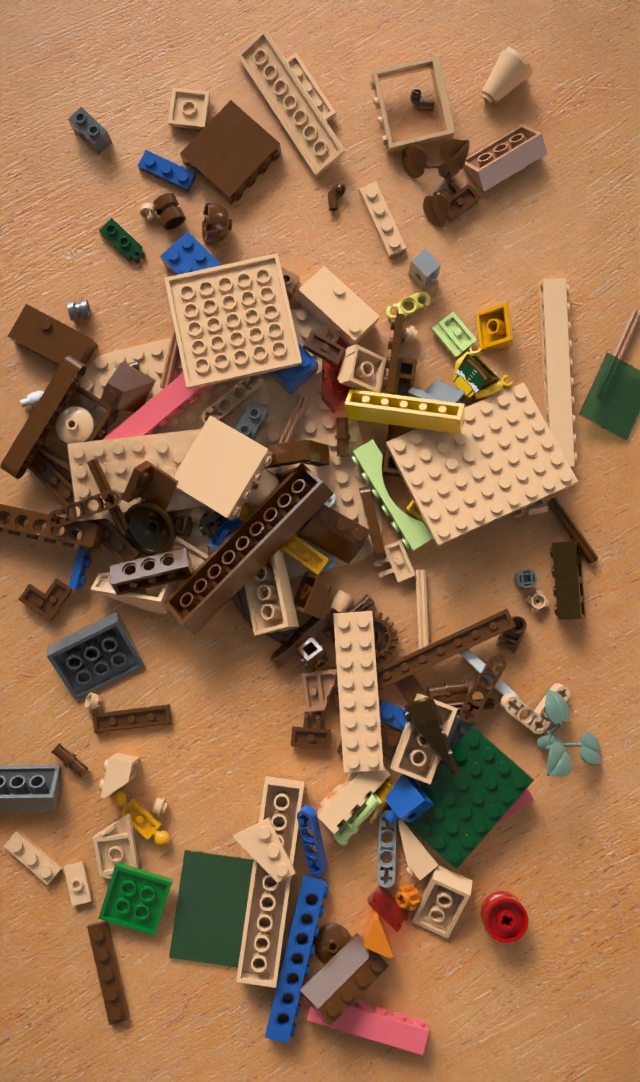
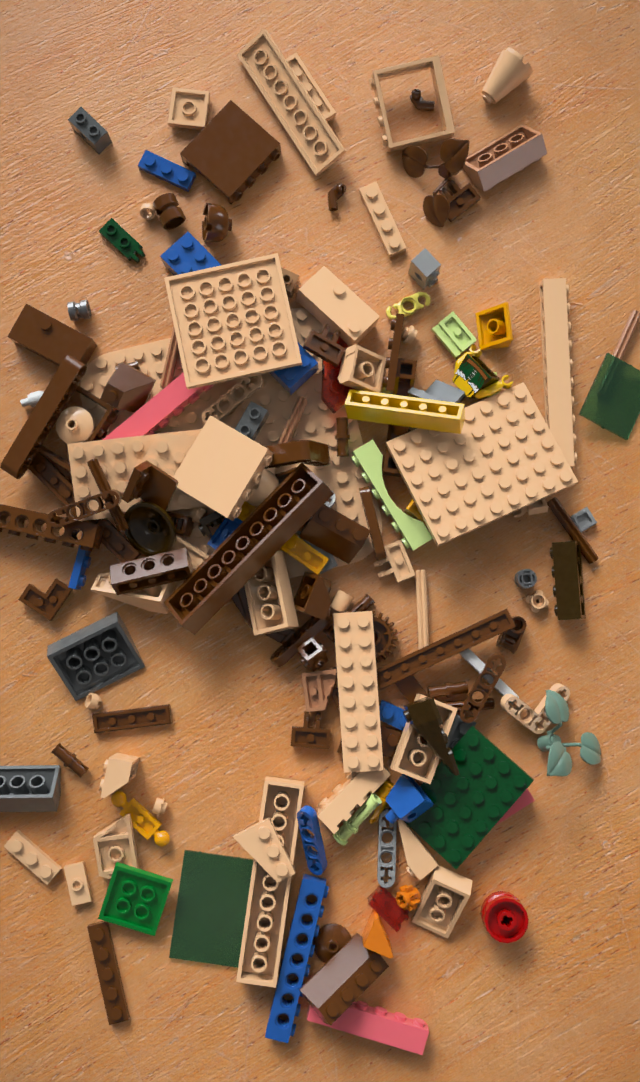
none -> light grey tile [570,507,597,533]

